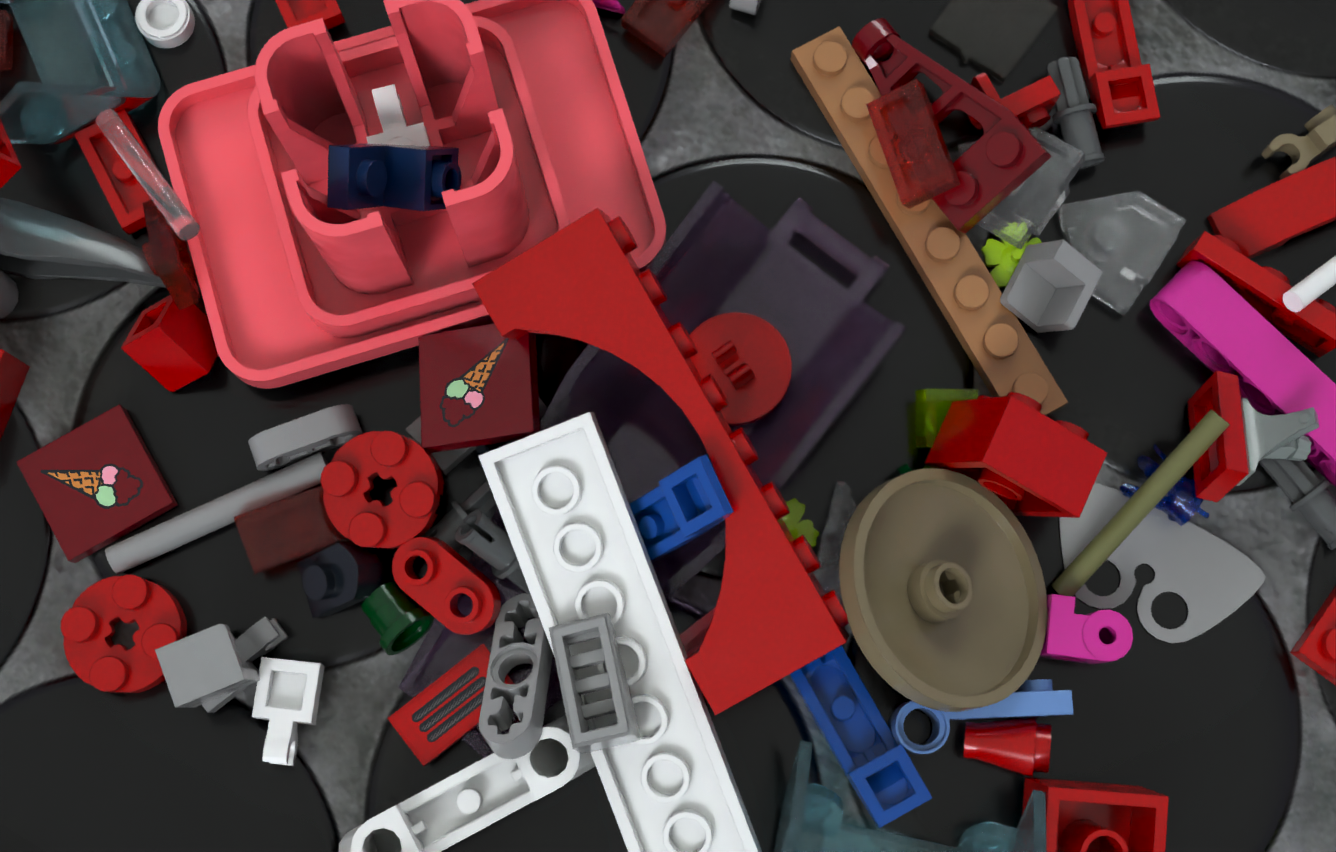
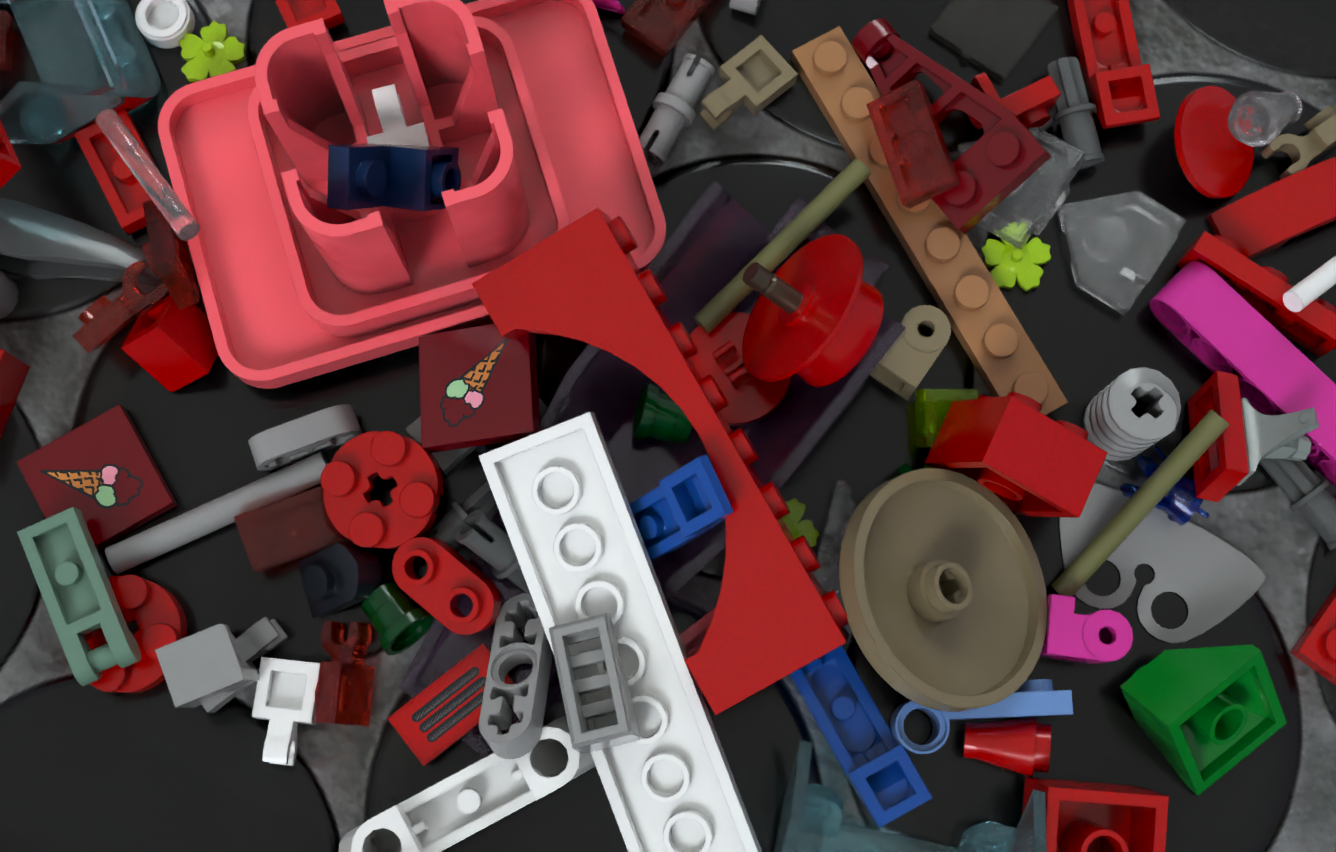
light grey panel [1000,239,1103,333] -> none
none -> sand green plate [17,507,142,687]
none -> clear red plate [72,260,170,353]
none -> lime plant [178,21,246,82]
none -> clear red plate [315,621,375,727]
none -> dark green piece [631,382,693,444]
none -> light grey pin [639,53,716,166]
none -> olive bar [693,158,871,334]
none -> dark tan plate [699,34,798,132]
none -> red piece [742,234,884,387]
none -> dark tan leg [861,305,951,401]
none -> light grey piece [1083,367,1181,462]
none -> green slope [1120,644,1287,796]
none -> red piece [1174,86,1254,199]
none -> clear cone [1228,91,1302,147]

